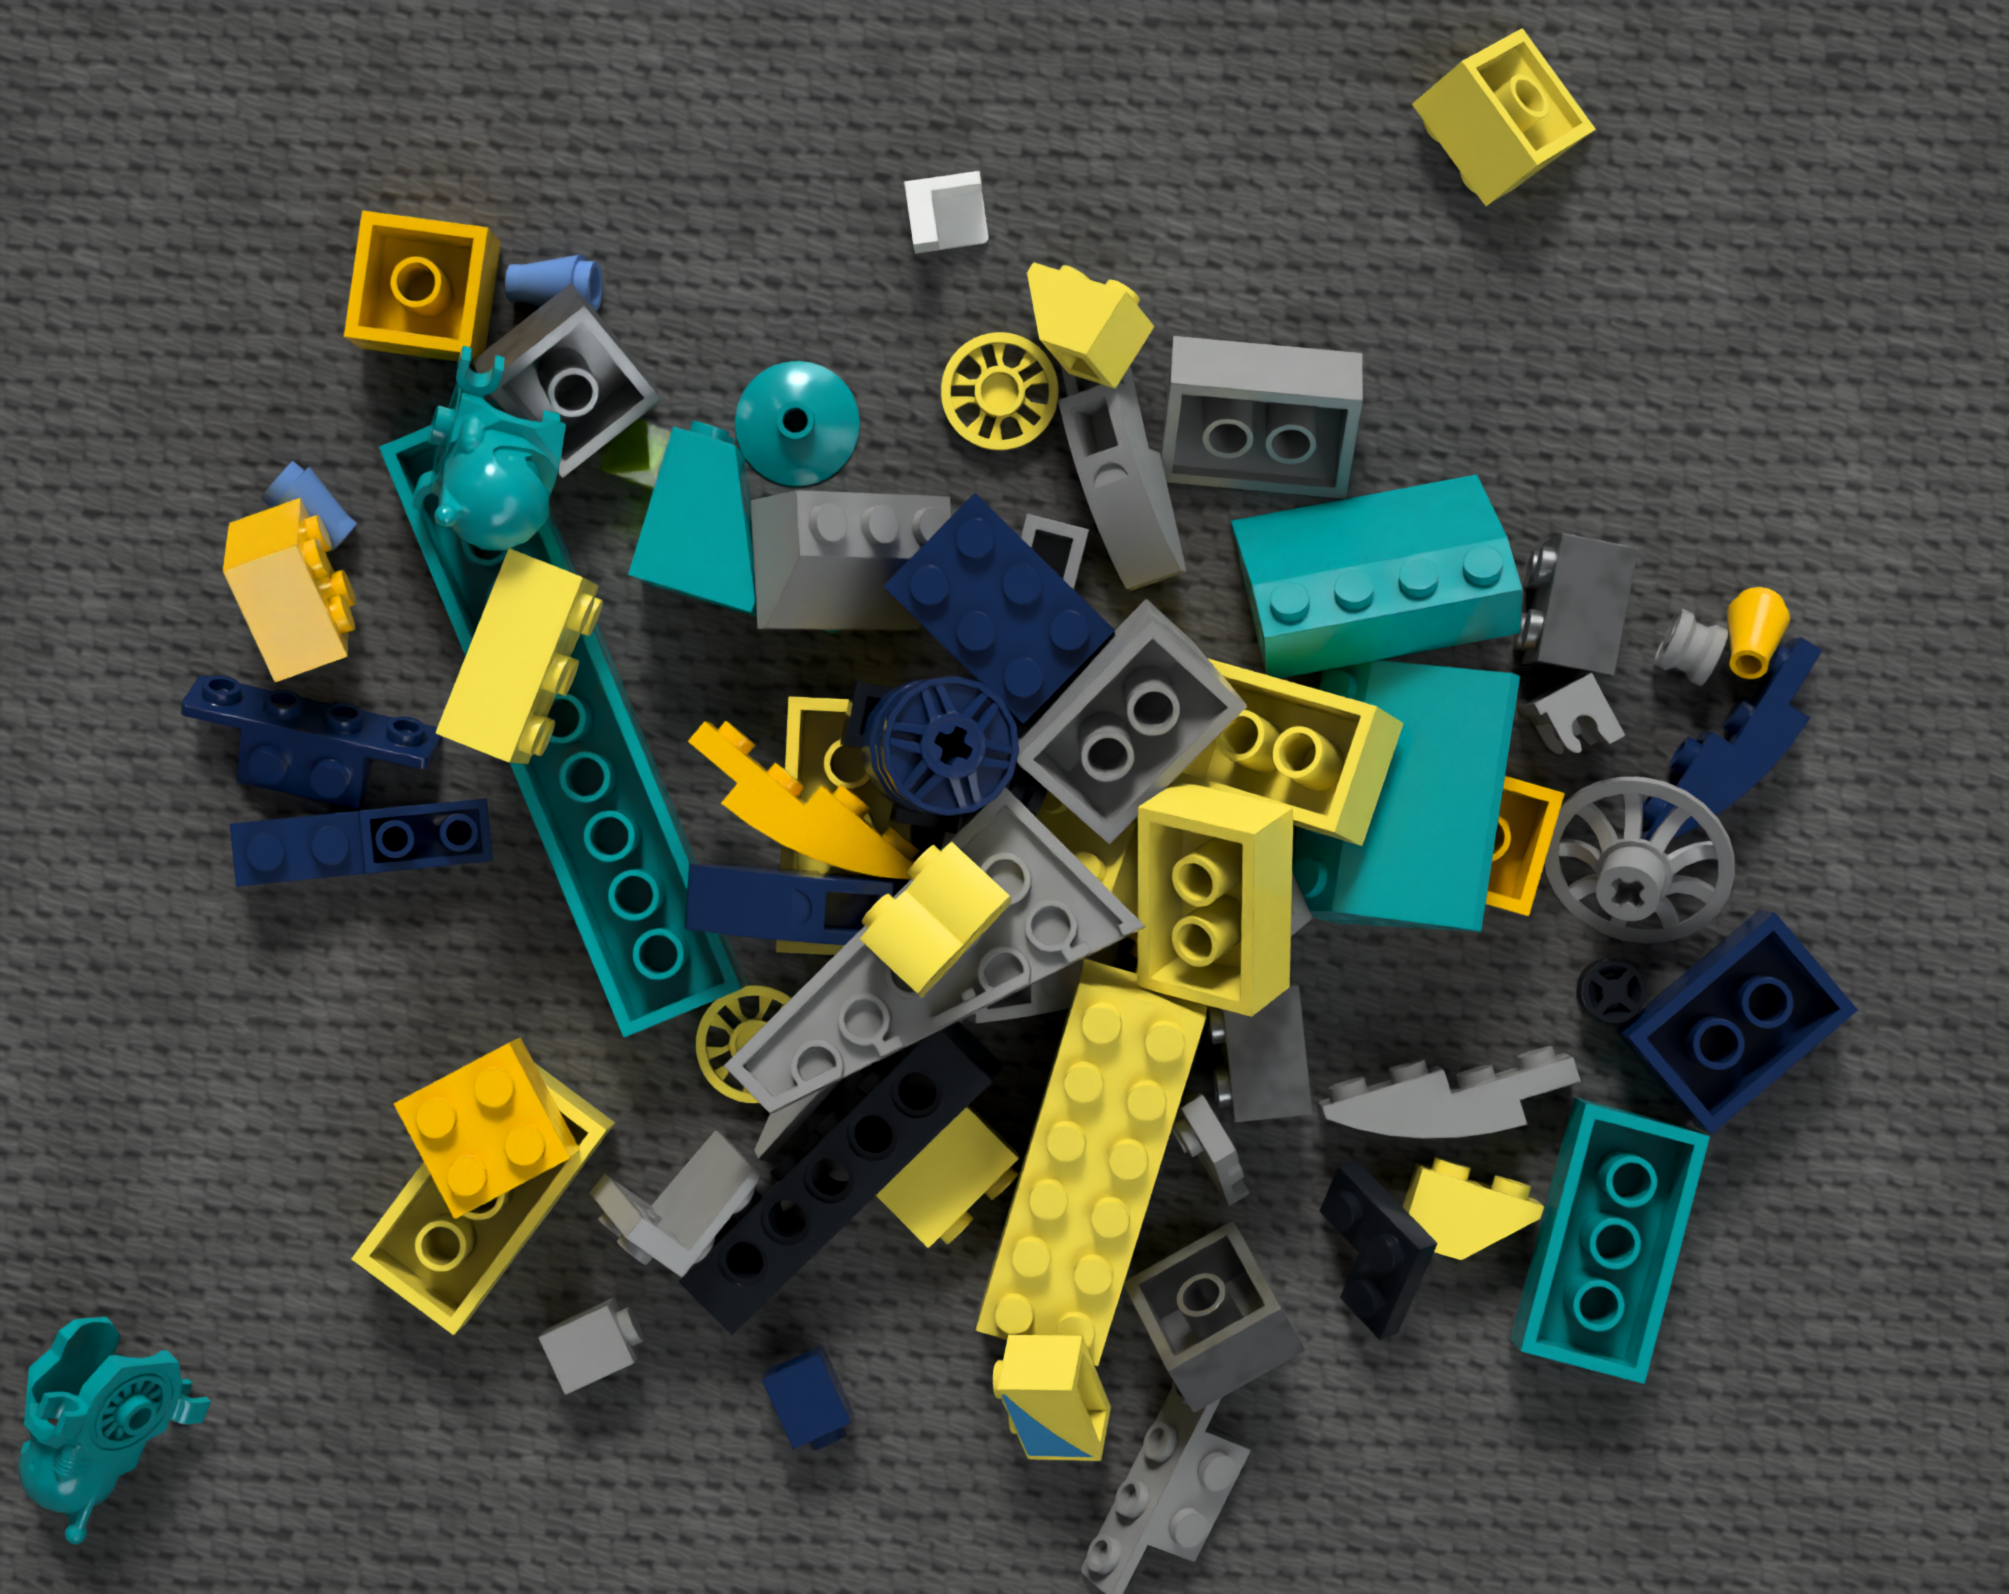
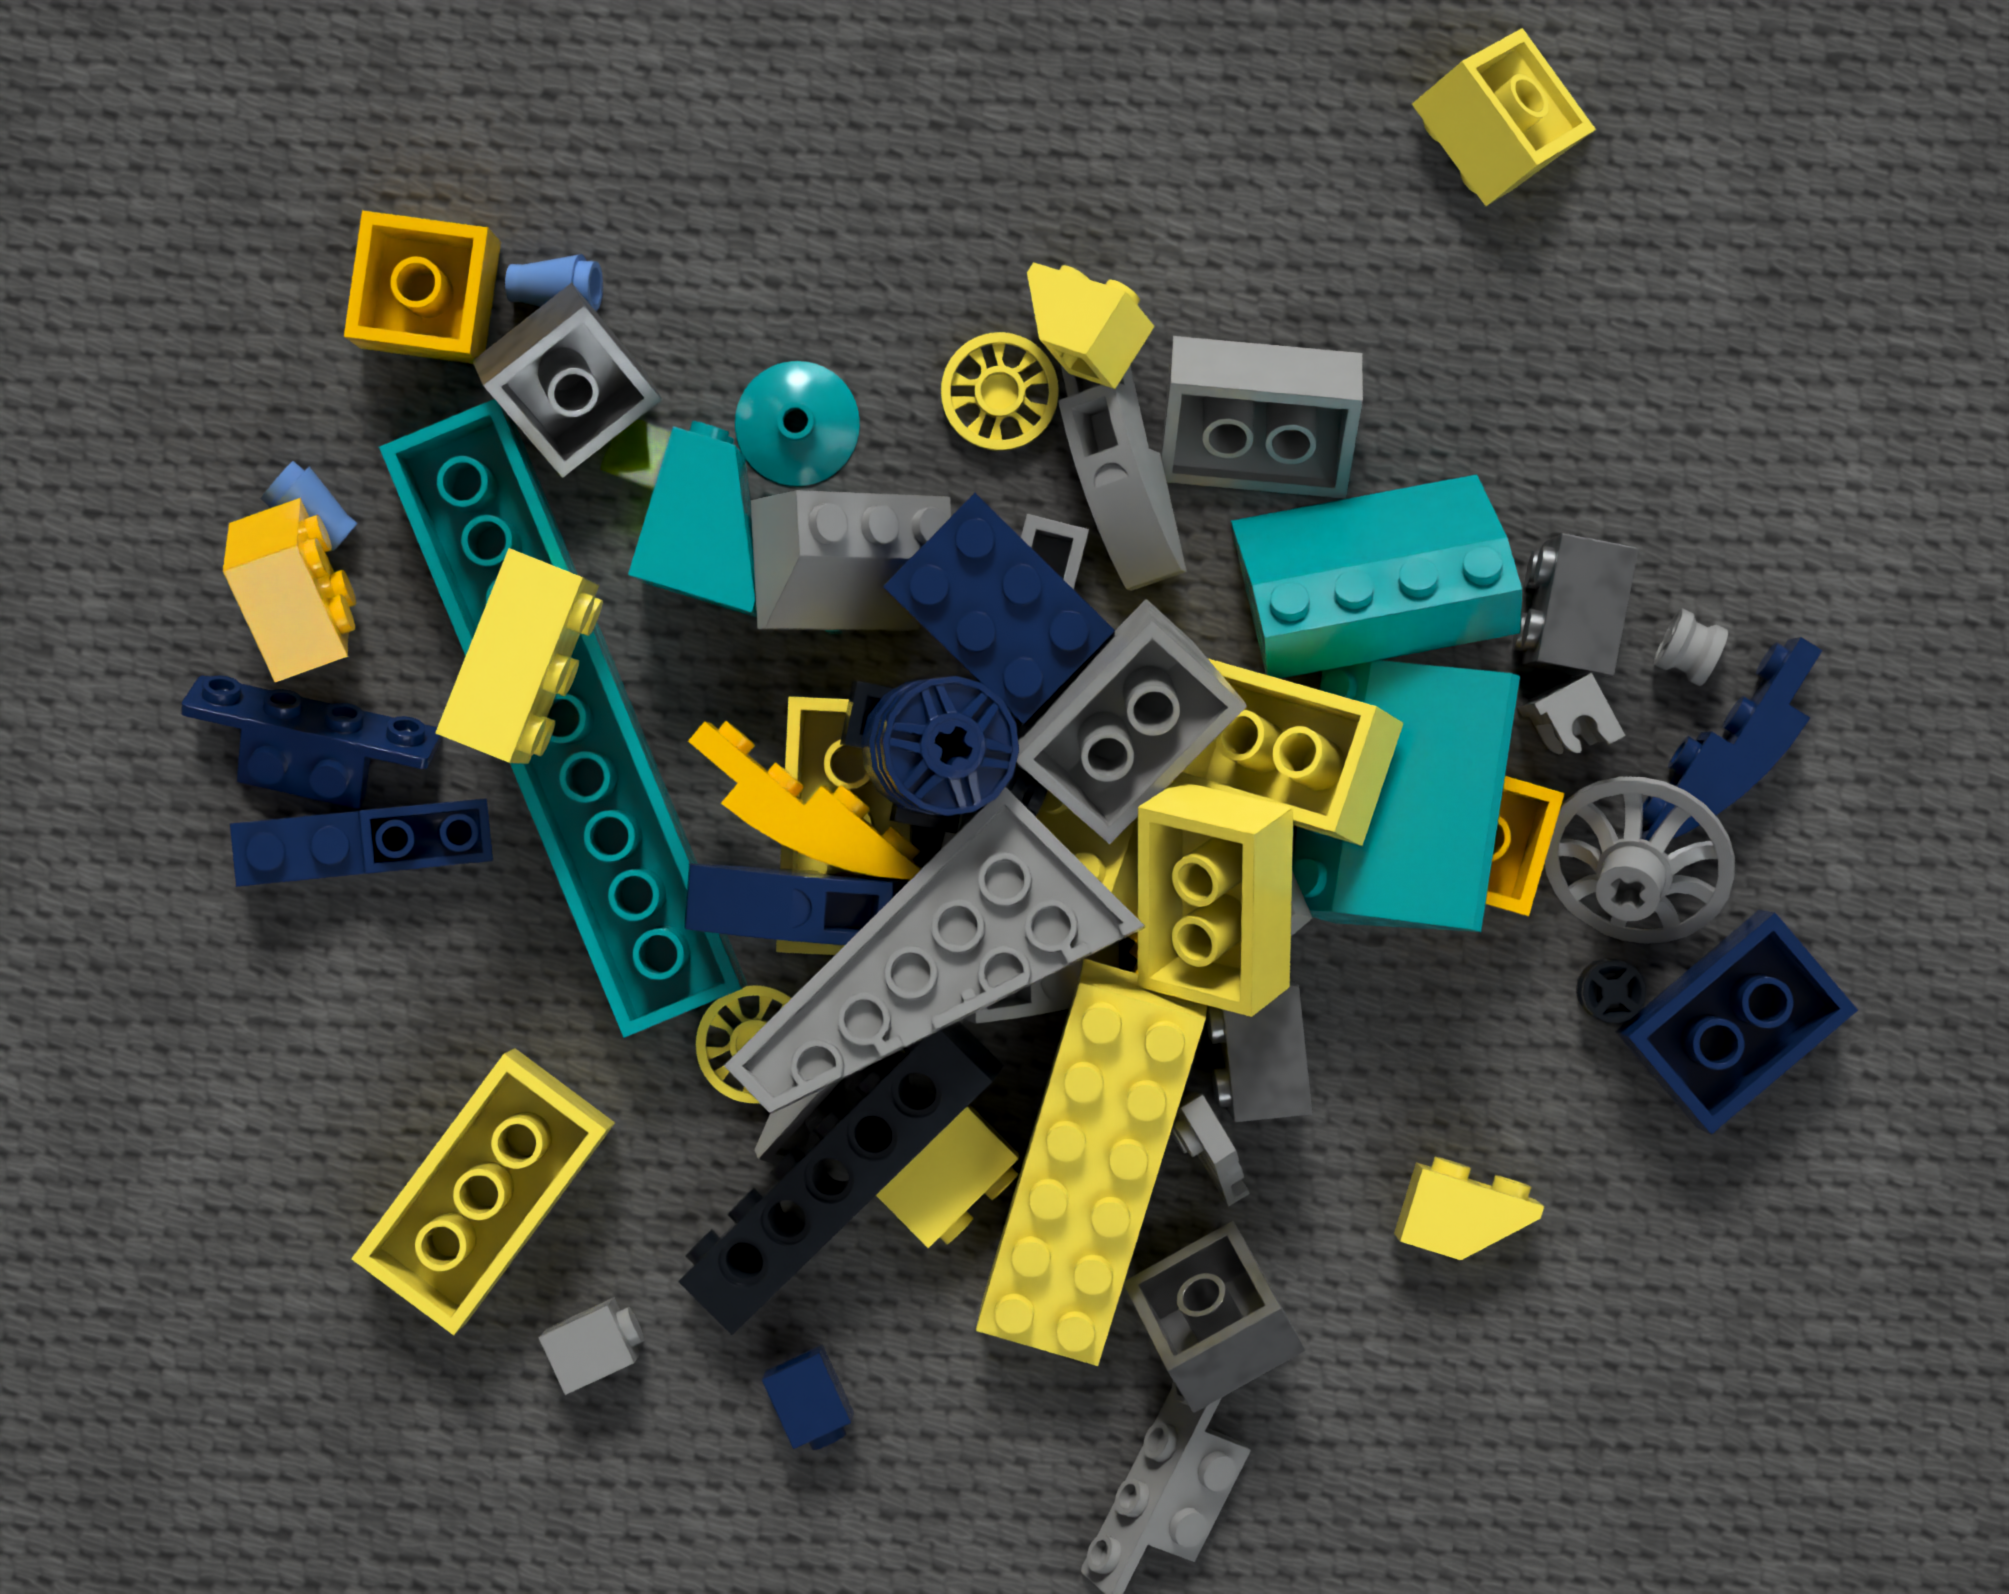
teal helmet [18,1317,211,1545] -> none
yellow brick [394,1037,580,1219] -> none
teal helmet [412,346,566,551] -> none
light grey bracket [589,1130,760,1277] -> none
light yellow brick [860,842,1012,998] -> none
white panel [904,171,988,254] -> none
light yellow brick [993,1335,1111,1461] -> none
light grey slope [1318,1046,1581,1139] -> none
black plate [1319,1160,1438,1340] -> none
teal brick [1510,1097,1710,1384] -> none
yellow cone [1726,587,1790,679] -> none

